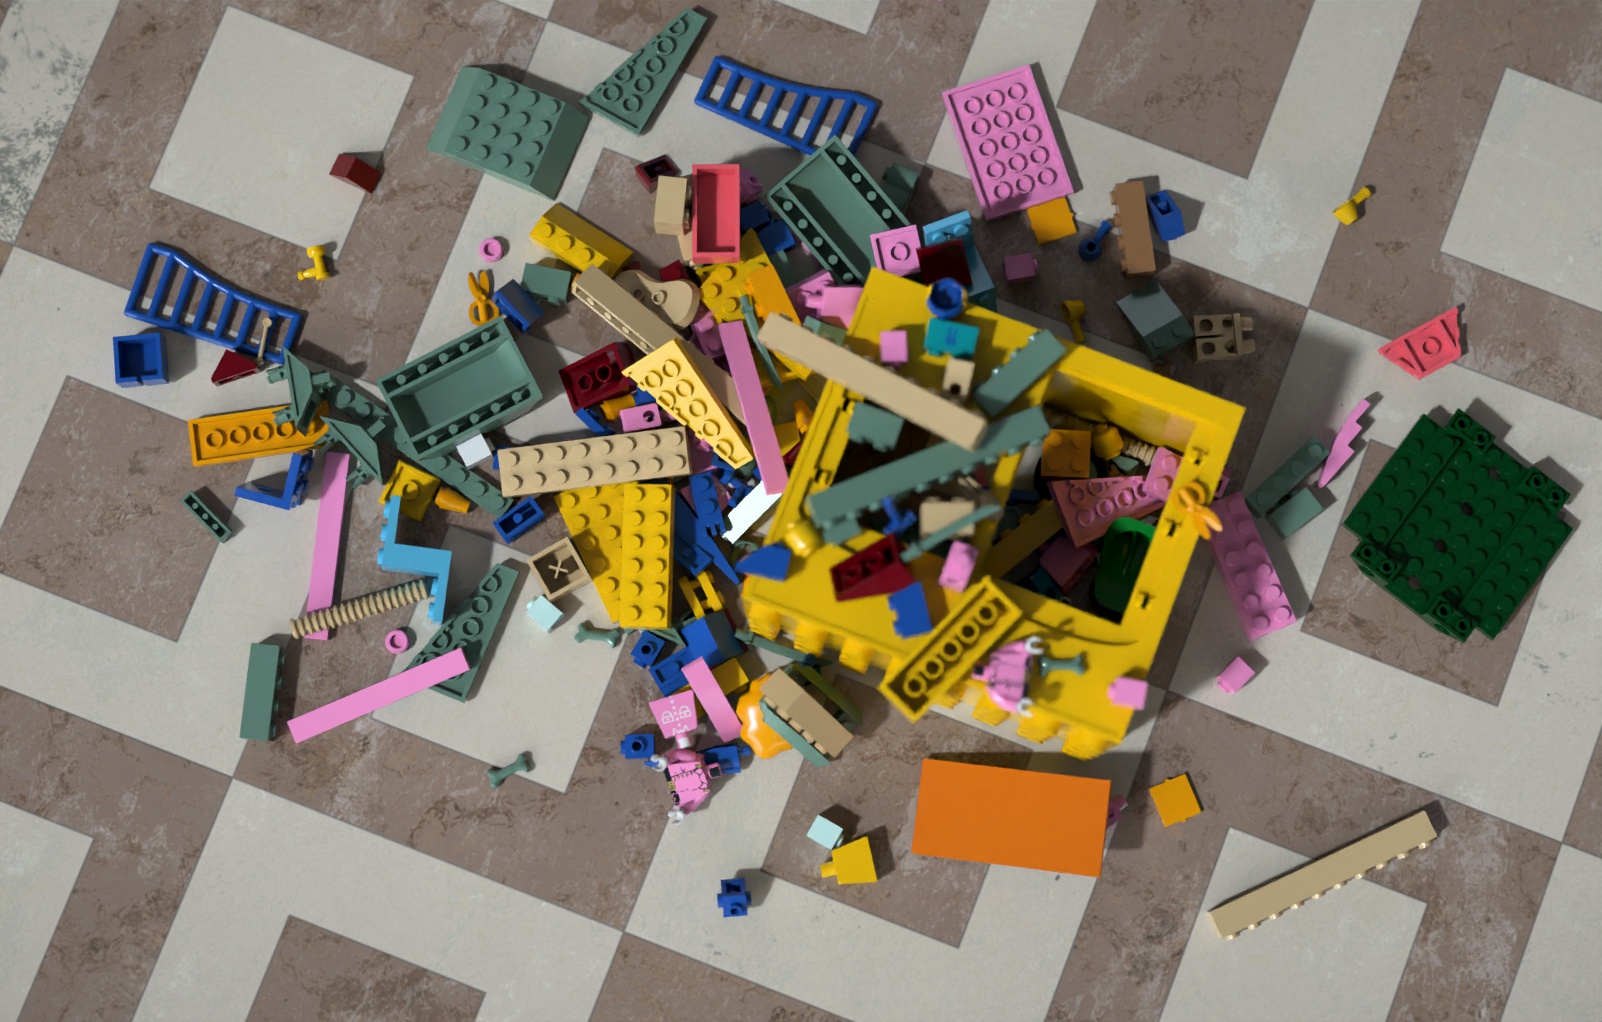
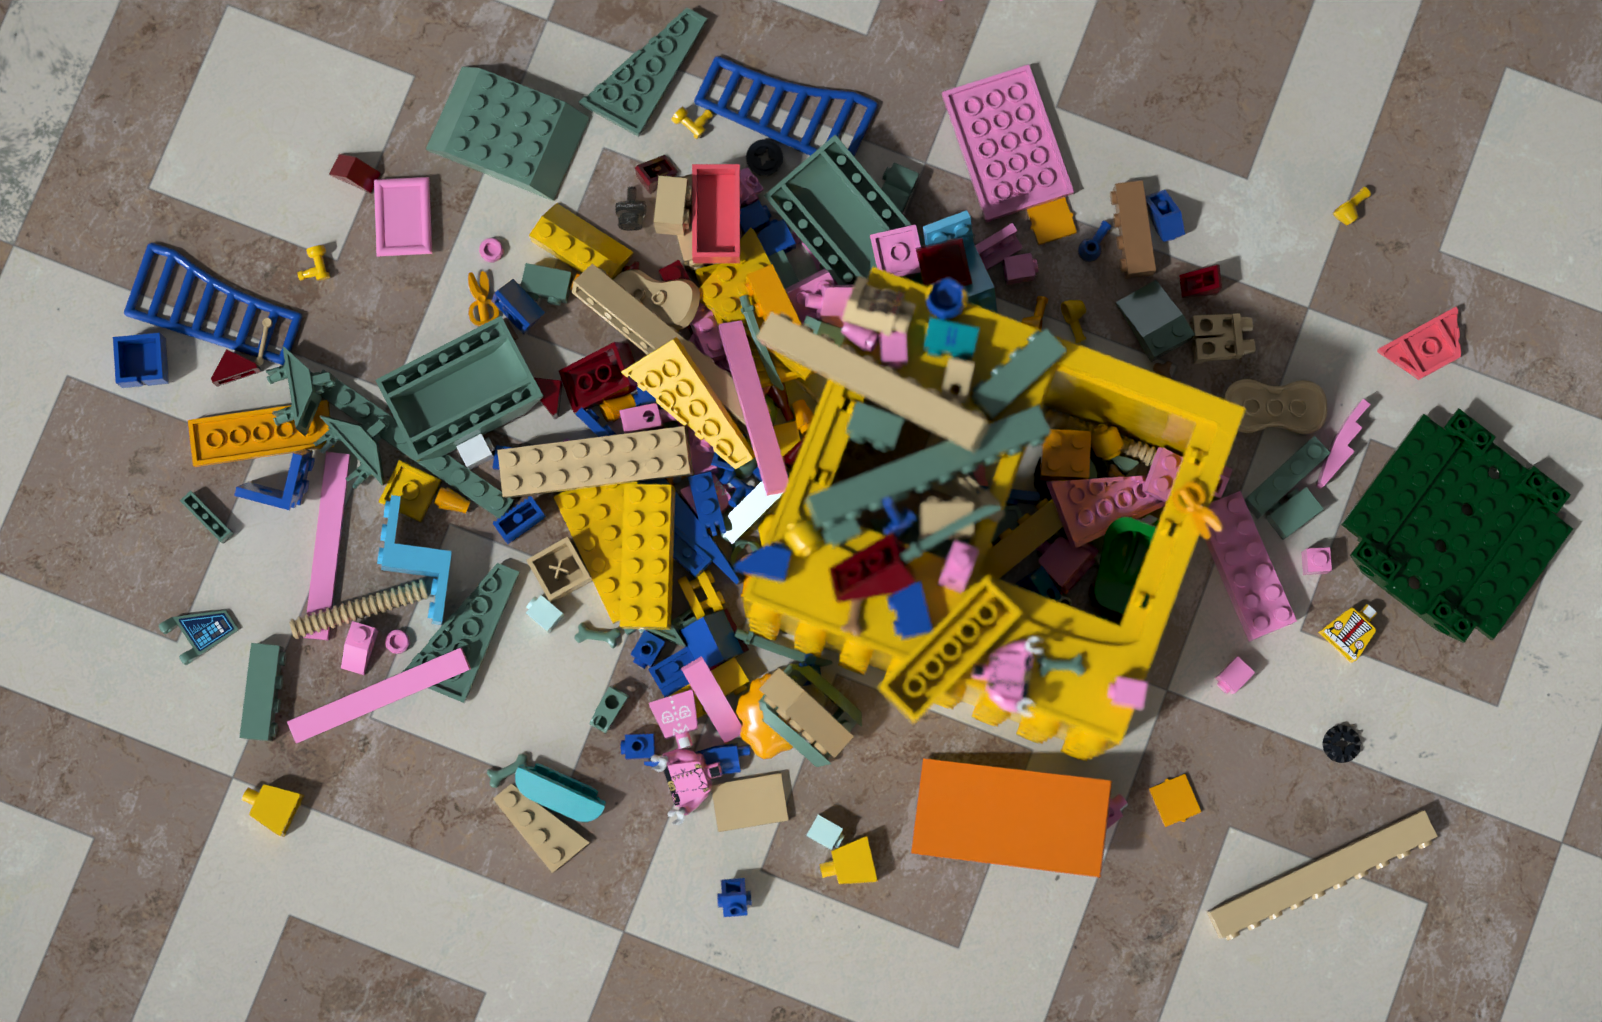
none -> flag [159,610,239,665]
none -> yellow torso [242,784,304,837]
none -> bright pink slope [341,621,379,675]
none -> bright pink piece [374,177,432,257]
none -> tan wing [493,784,590,873]
none -> brick [515,763,606,822]
none -> dark red slope [533,377,563,419]
none -> sand green leg [589,686,630,734]
none -> clear smoke piece [615,187,647,231]
none -> yellow piece [671,106,713,140]
none -> tan tile [711,773,789,832]
none -> black gear [746,139,783,176]
none -> yellow arm [758,513,775,547]
none -> dark red cone [767,382,795,422]
none -> bright pink cone [841,322,880,352]
none -> medium nougat piece [841,598,866,636]
none -> tan hips [842,276,916,336]
none -> bright pink bracket [975,223,1022,270]
none -> light orange bar [1021,296,1048,330]
none -> dark red slope [1179,265,1222,298]
none -> tan plate [1224,379,1327,434]
none -> bright pink brick [1301,547,1332,575]
none -> torso [1318,604,1377,663]
none -> black gear [1323,725,1361,763]

